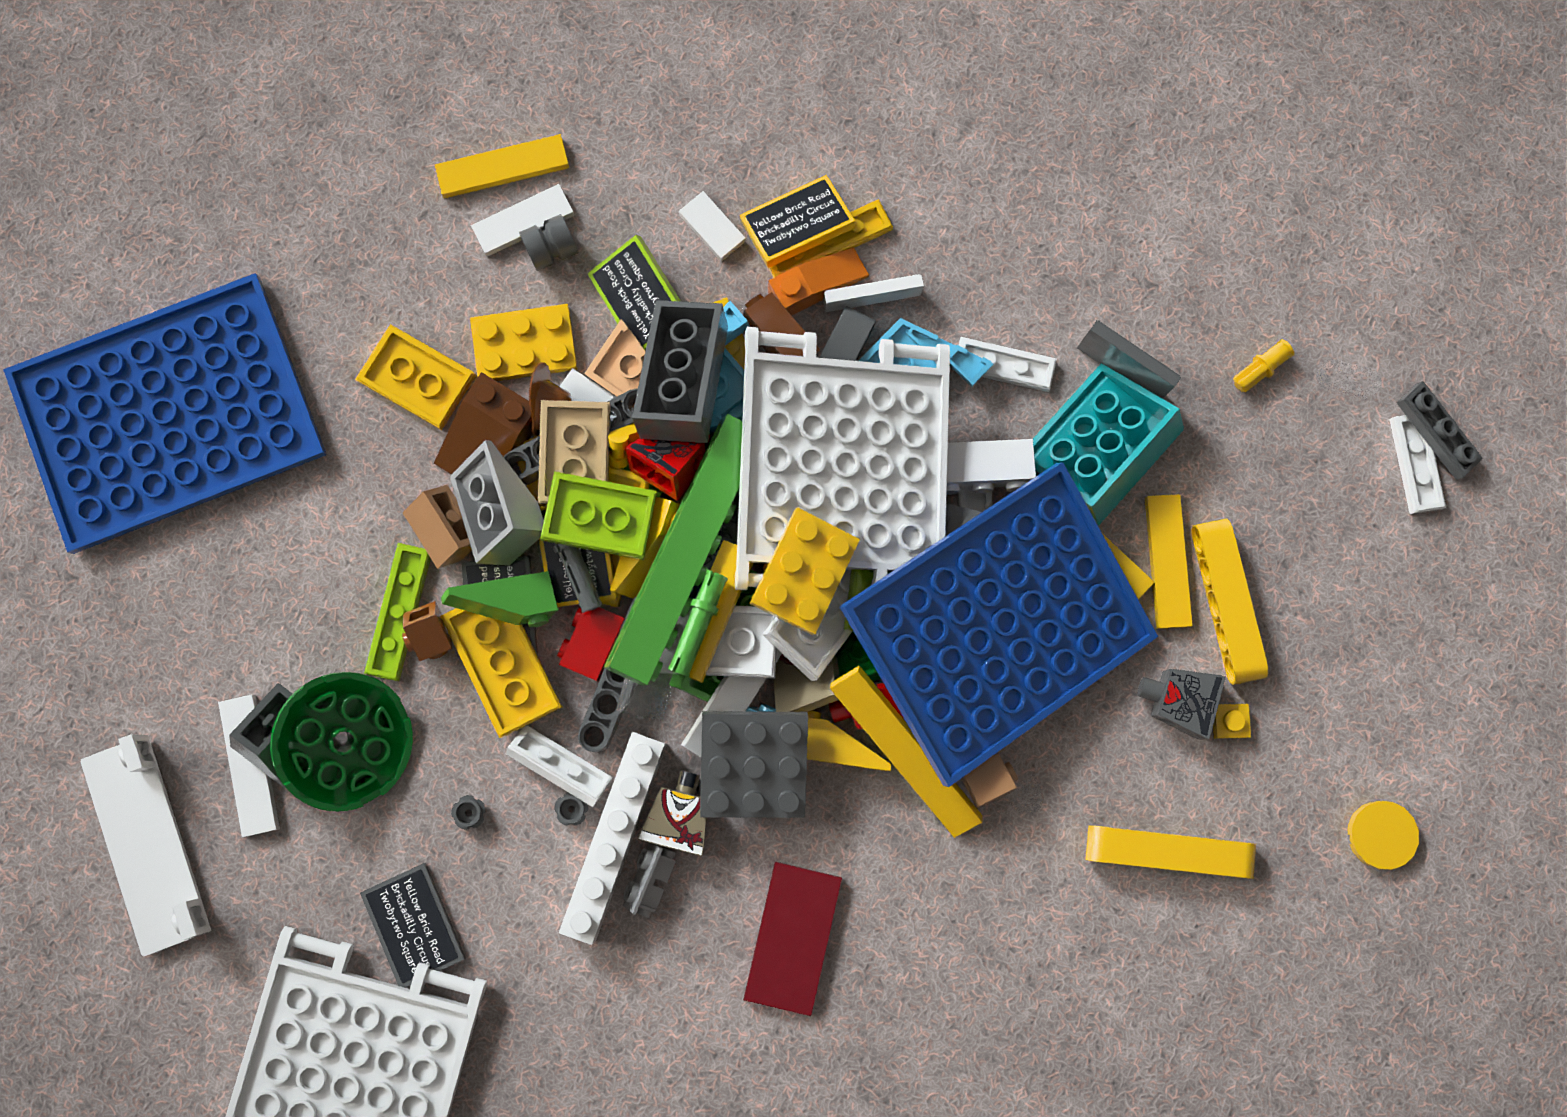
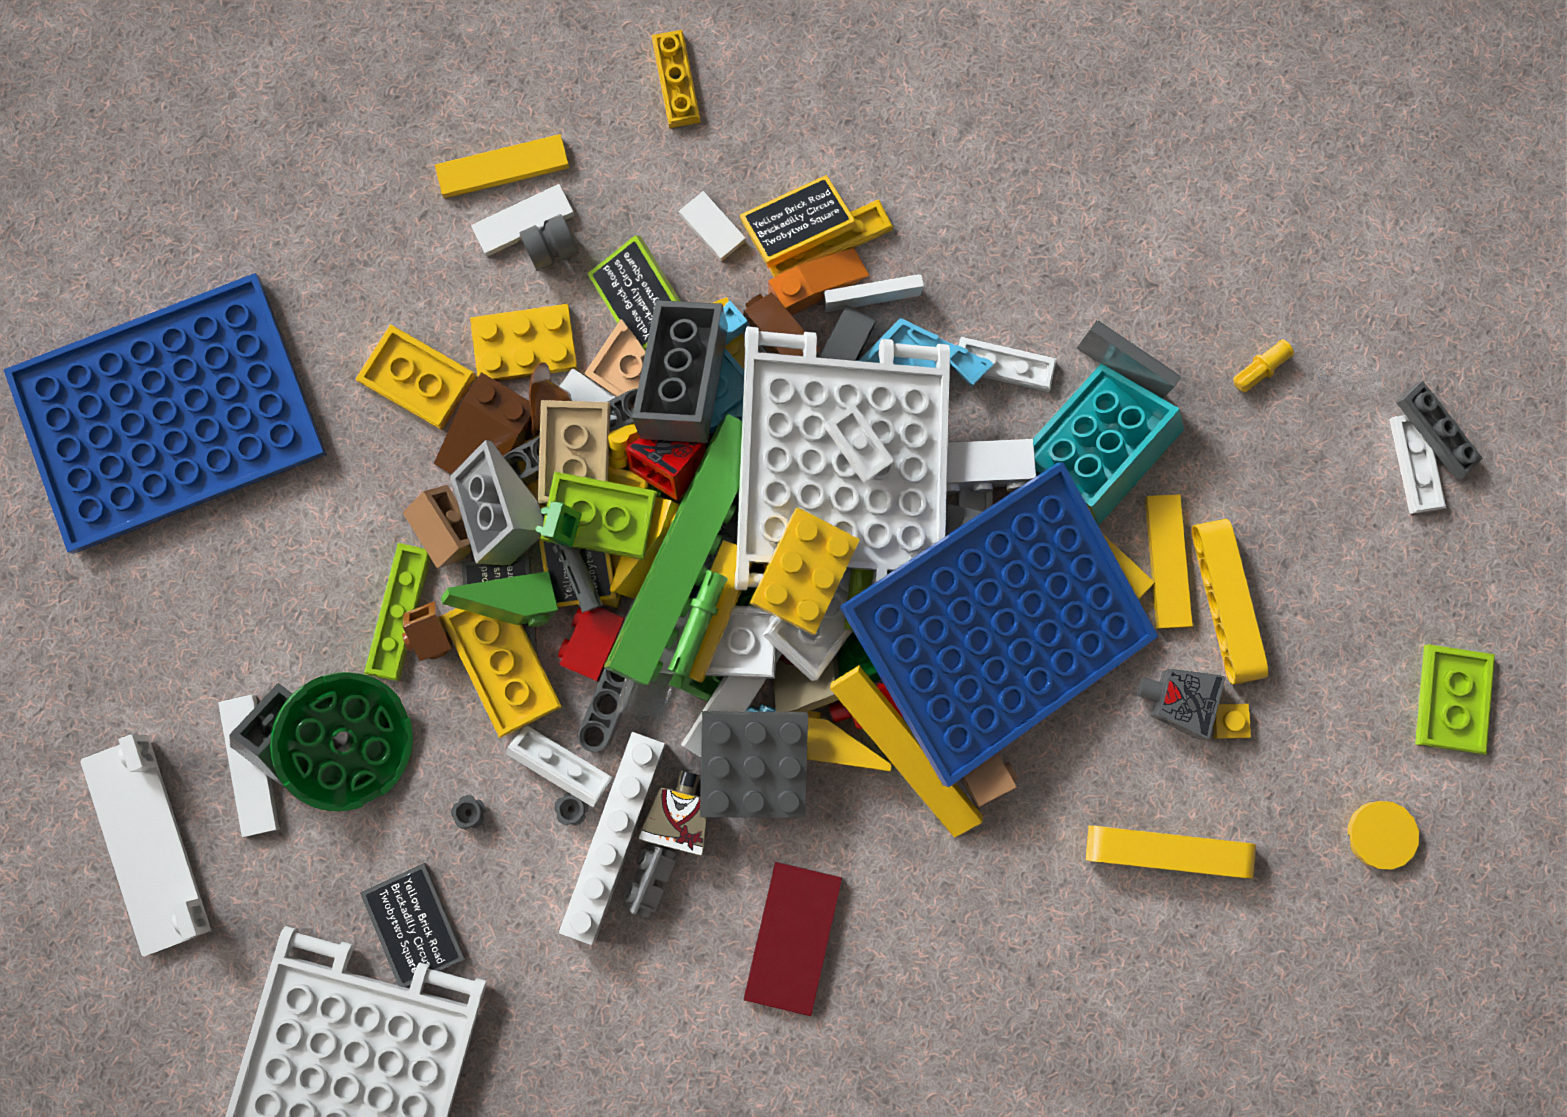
none -> green tile [535,501,582,547]
none -> yellow tile [651,30,701,128]
none -> white plate [823,404,894,483]
none -> lime tile [1415,644,1495,755]

